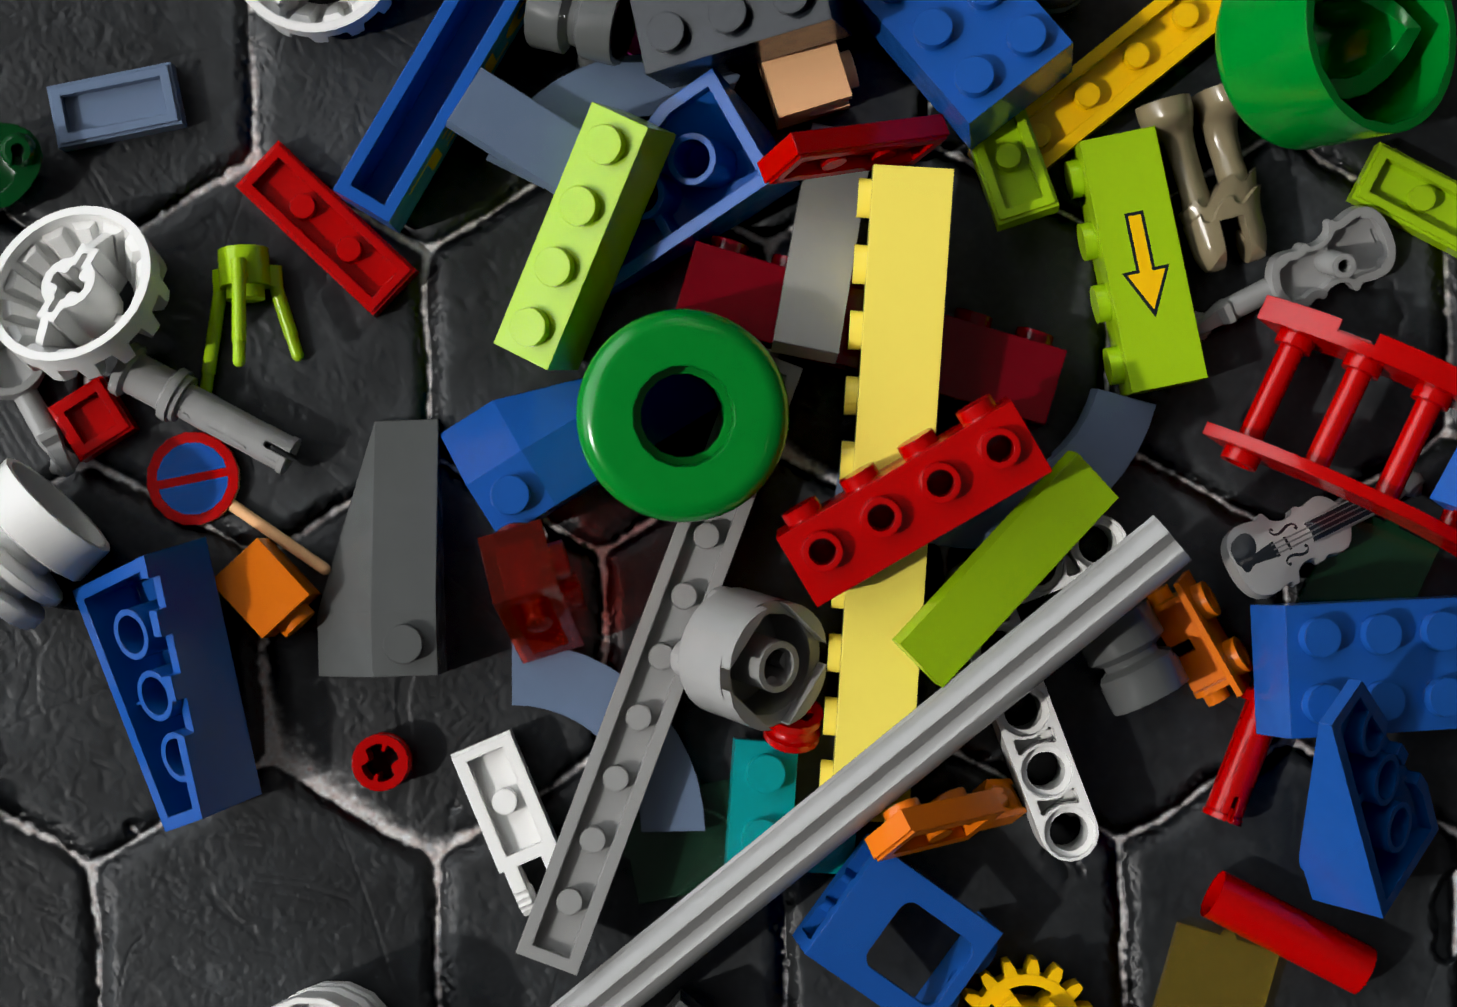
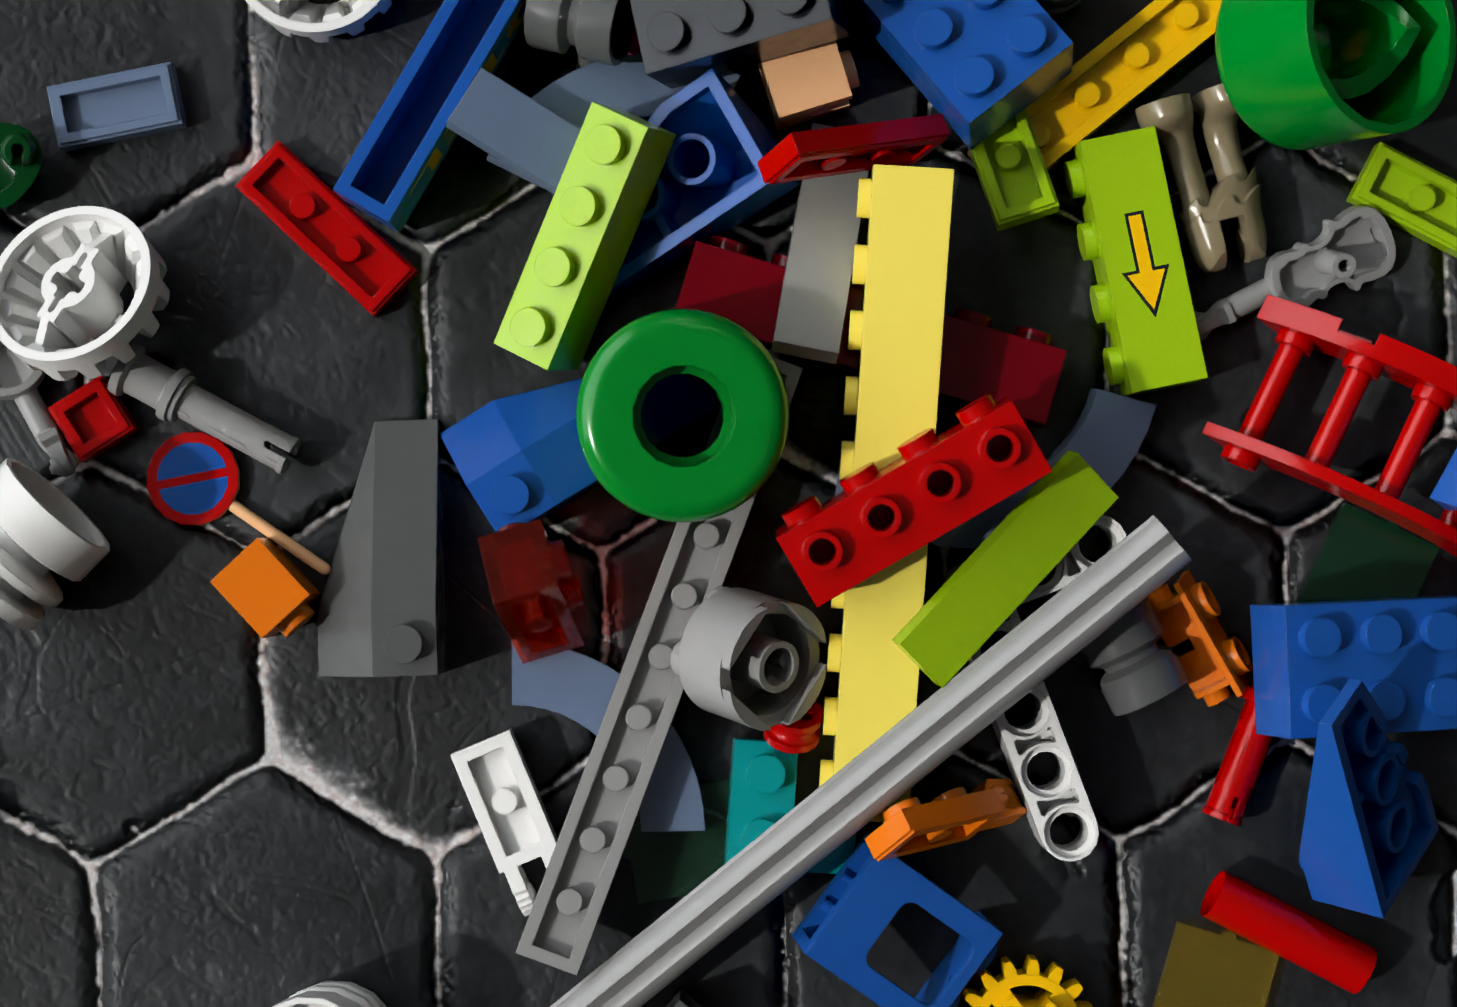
blue wedge [72,537,262,832] -> none
lime plant [200,244,304,393] -> none
red bush [351,732,413,791] -> none
light grey piece [1221,471,1425,599] -> none

